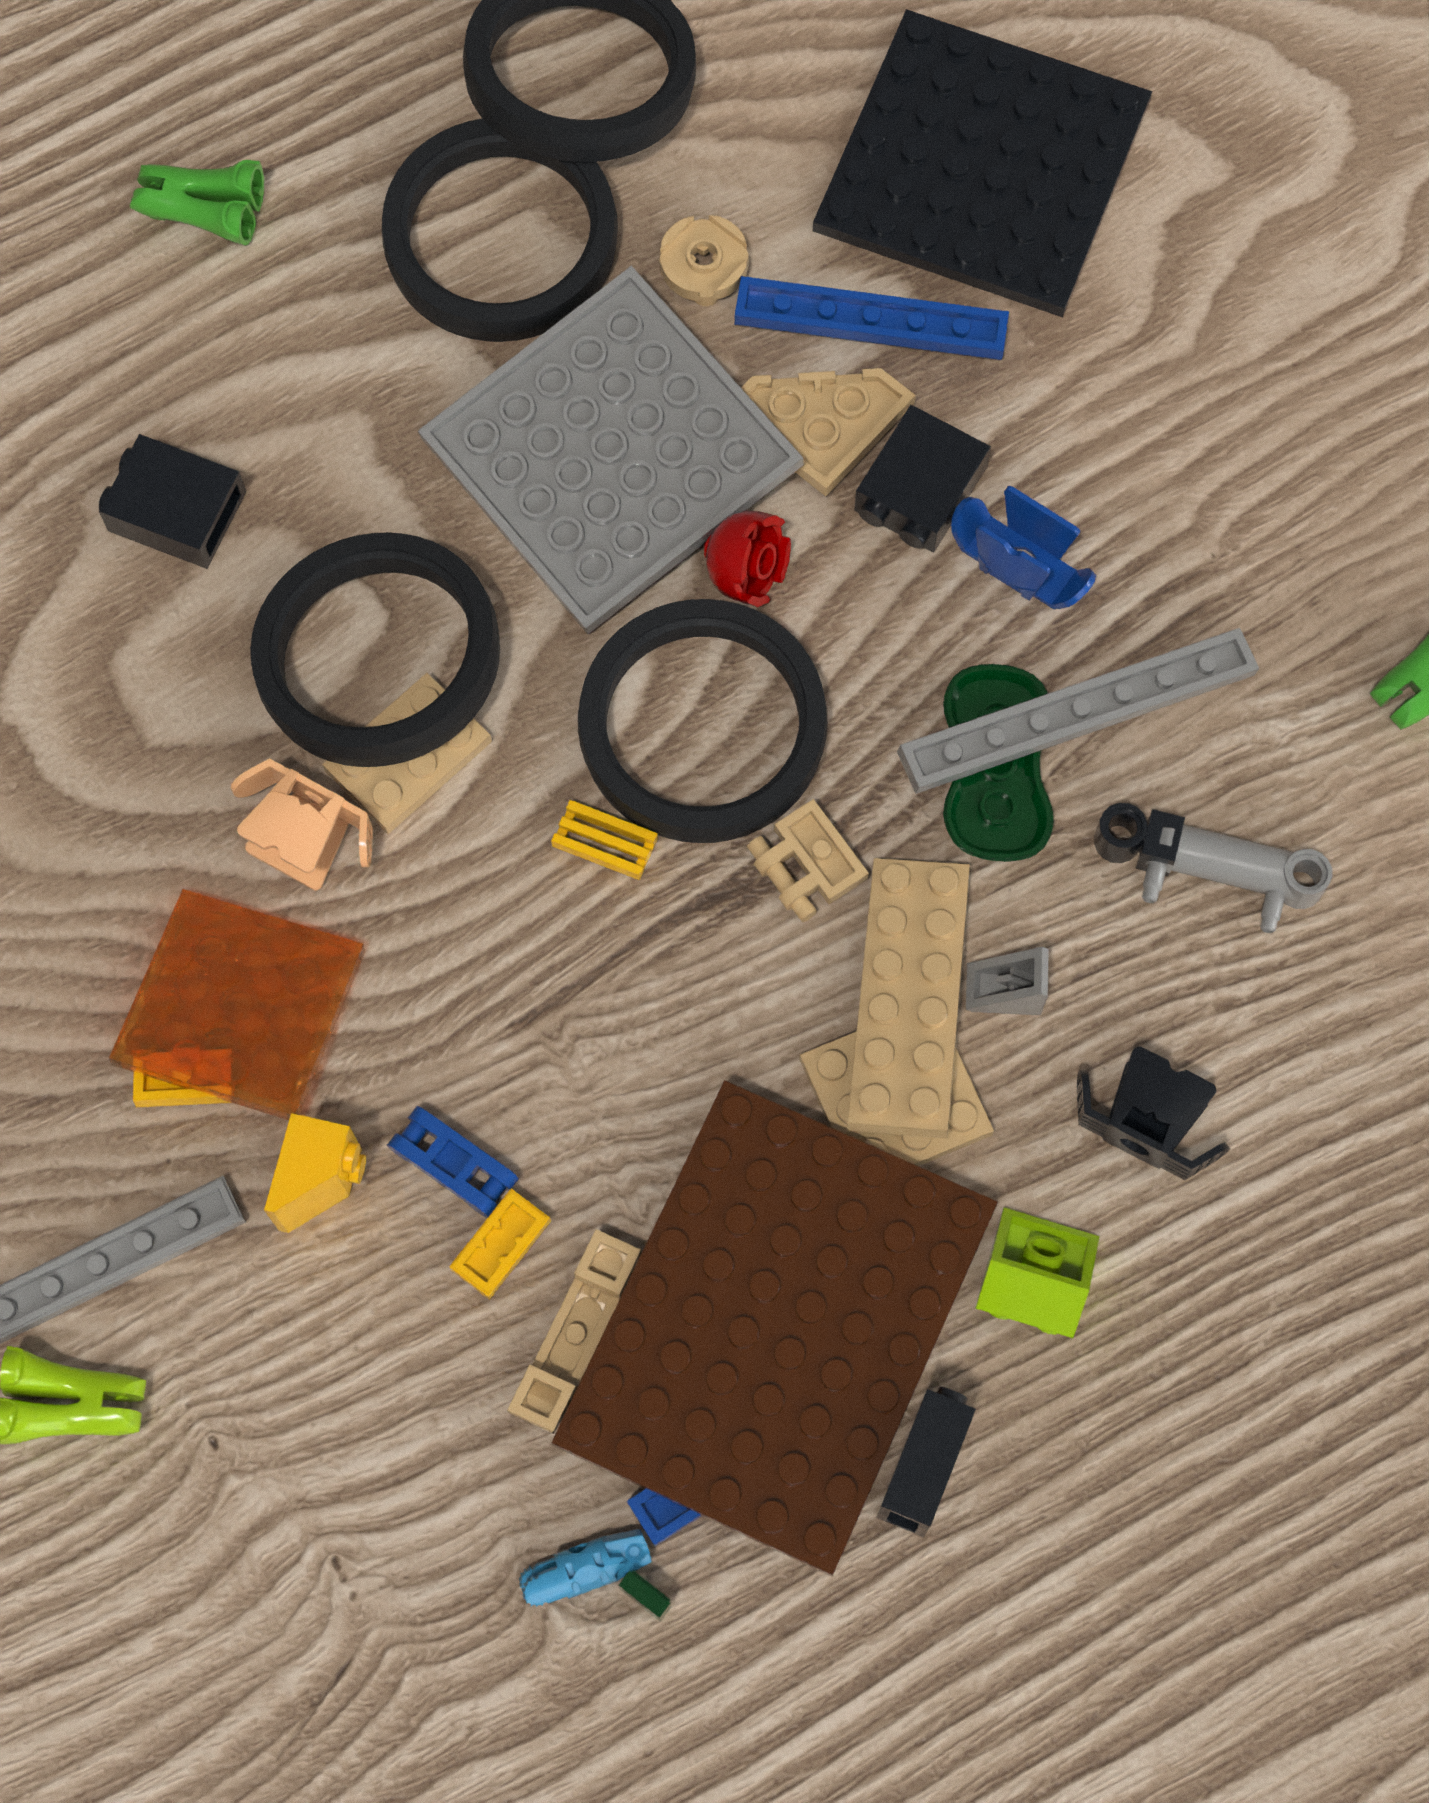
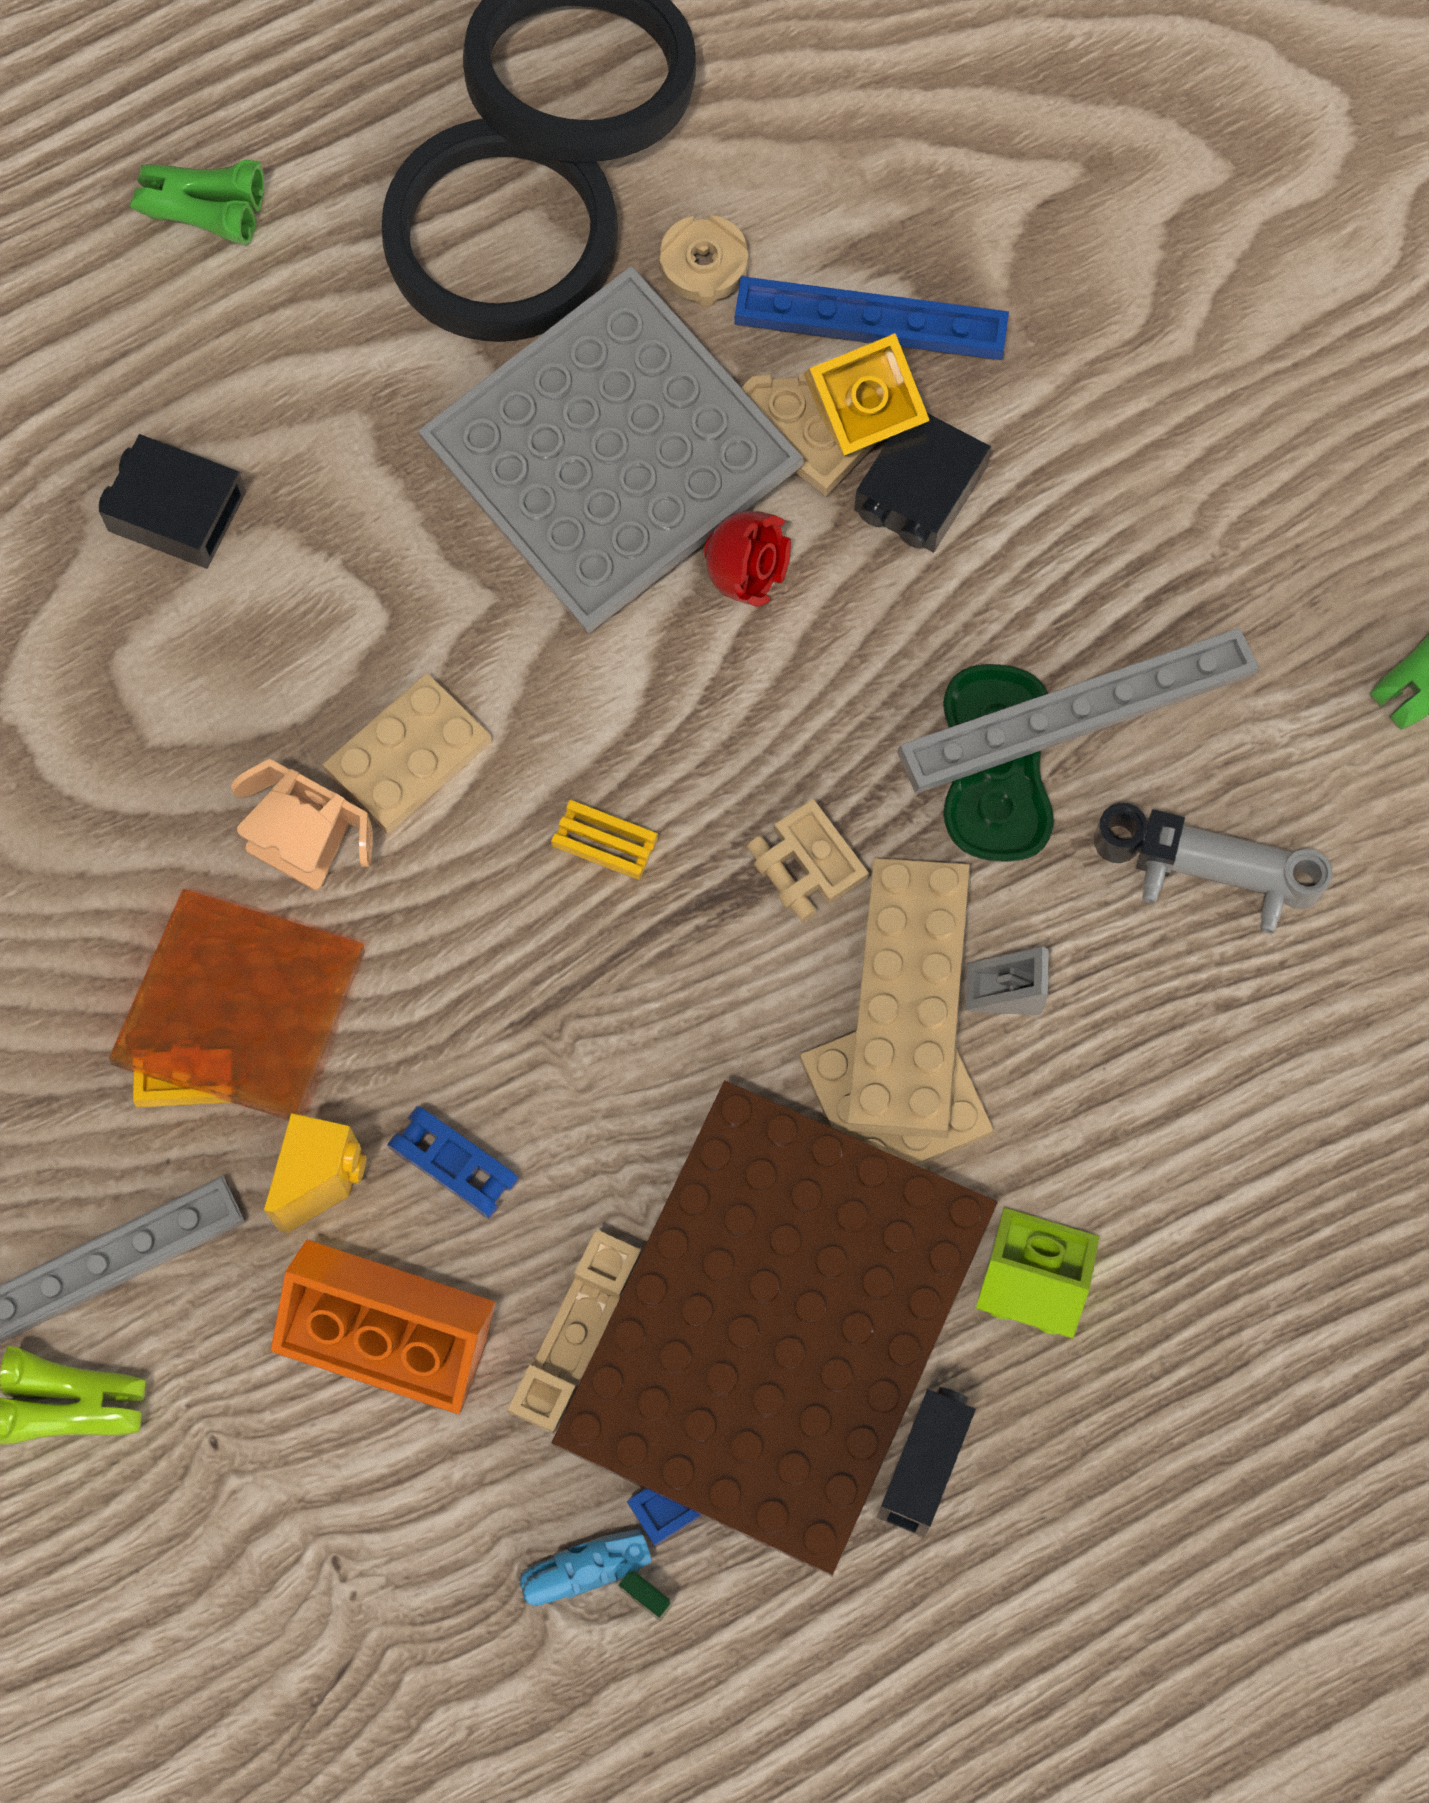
black tyre [250,532,500,767] -> none
yellow plate [449,1188,551,1300] -> none
black tyre [578,599,828,843] -> none
black plate [812,9,1153,317] -> none
blue piece [951,486,1096,610] -> none
black piece [1077,1047,1230,1180] -> none
none -> orange slope [270,1239,496,1415]
none -> yellow slope [804,333,930,456]

